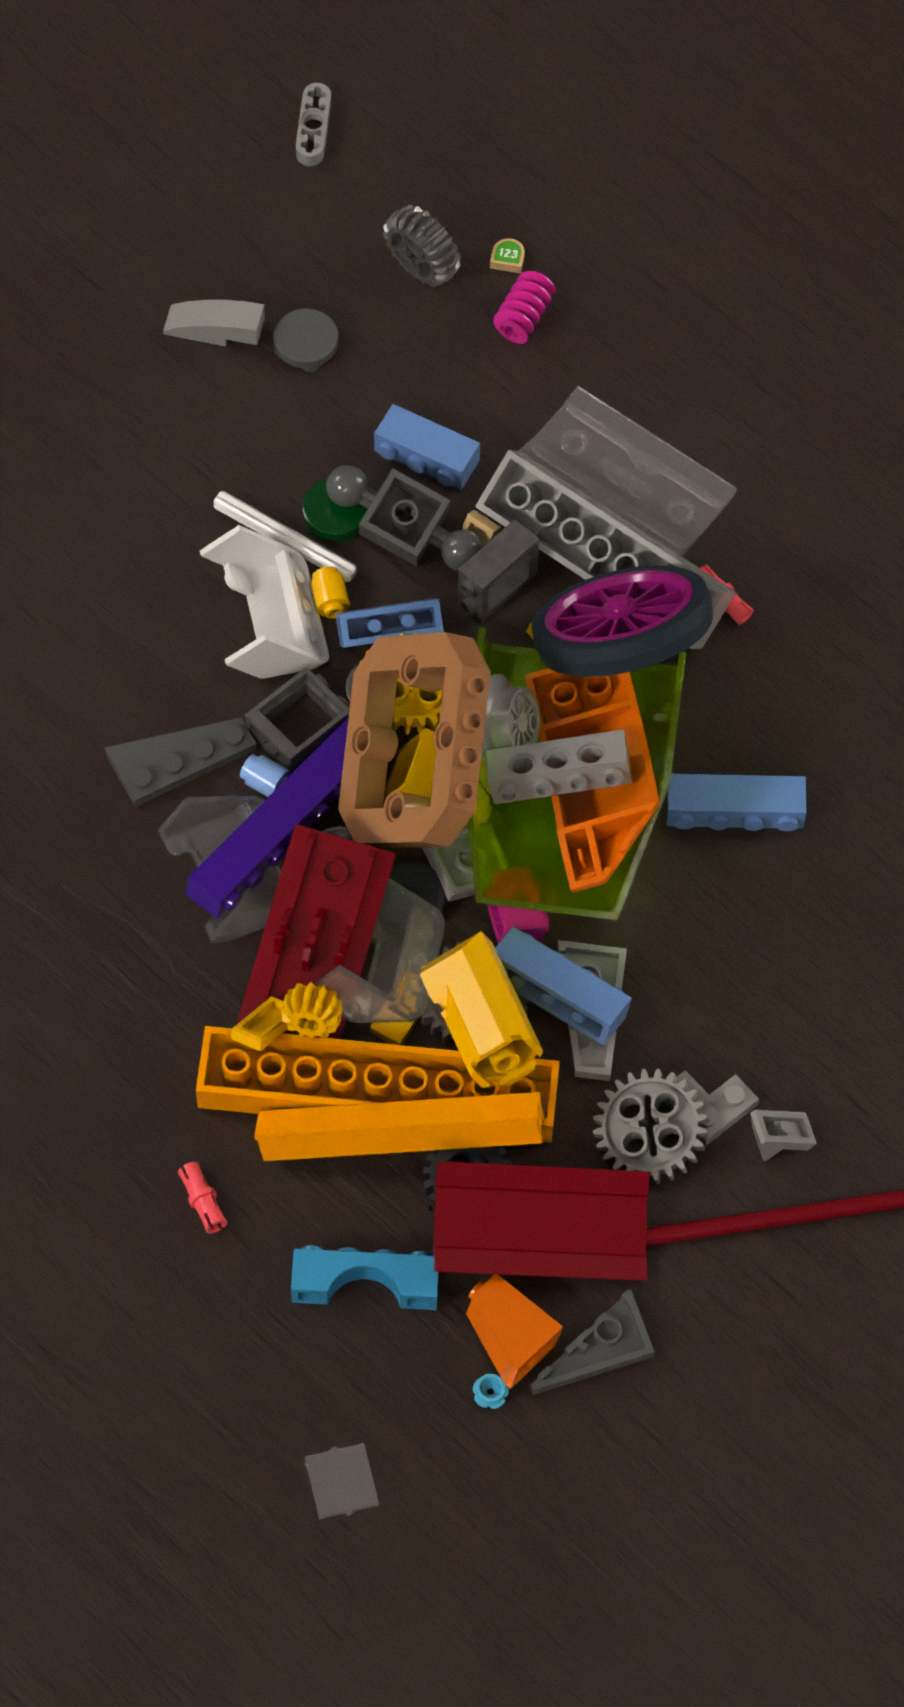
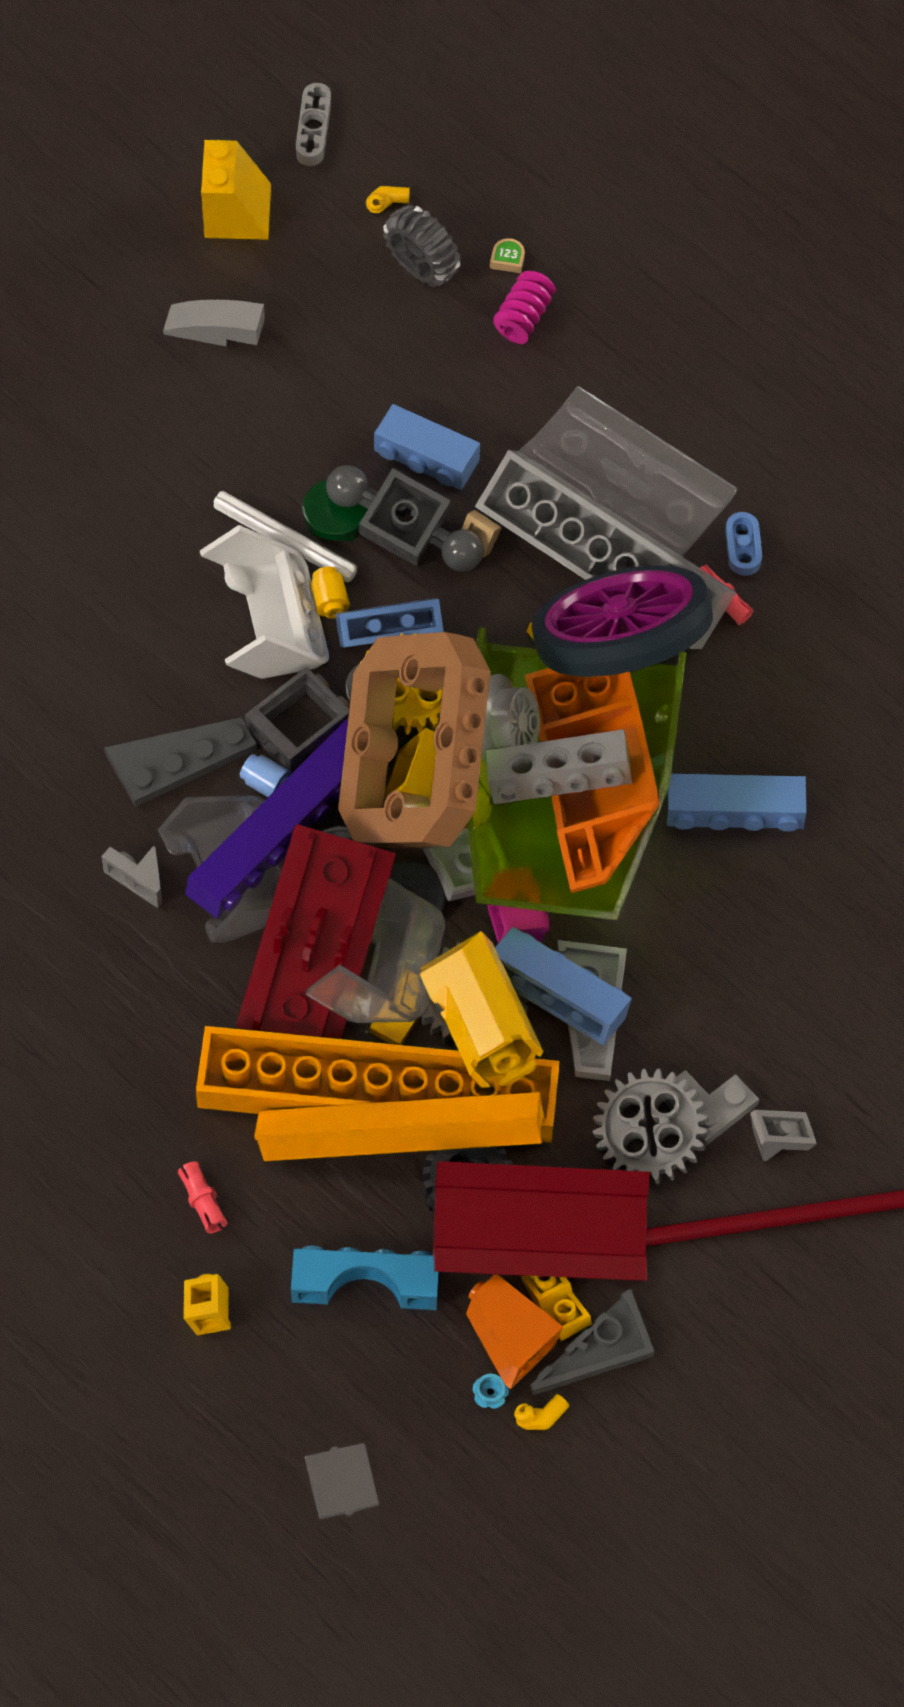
yellow tile [231,996,287,1052] -> none
dark grey tile [273,308,338,372] -> none
yellow gear [281,981,343,1040] -> none
flat silver window [458,519,539,623] -> none
none -> light grey slope [101,846,163,908]
none -> yellow brick [184,1274,231,1336]
none -> yellow slope [201,140,271,240]
none -> yellow arm [366,186,410,213]
none -> yellow arm [514,1394,569,1430]
none -> yellow slope [521,1276,592,1341]
none -> medium blue plate [725,512,762,576]

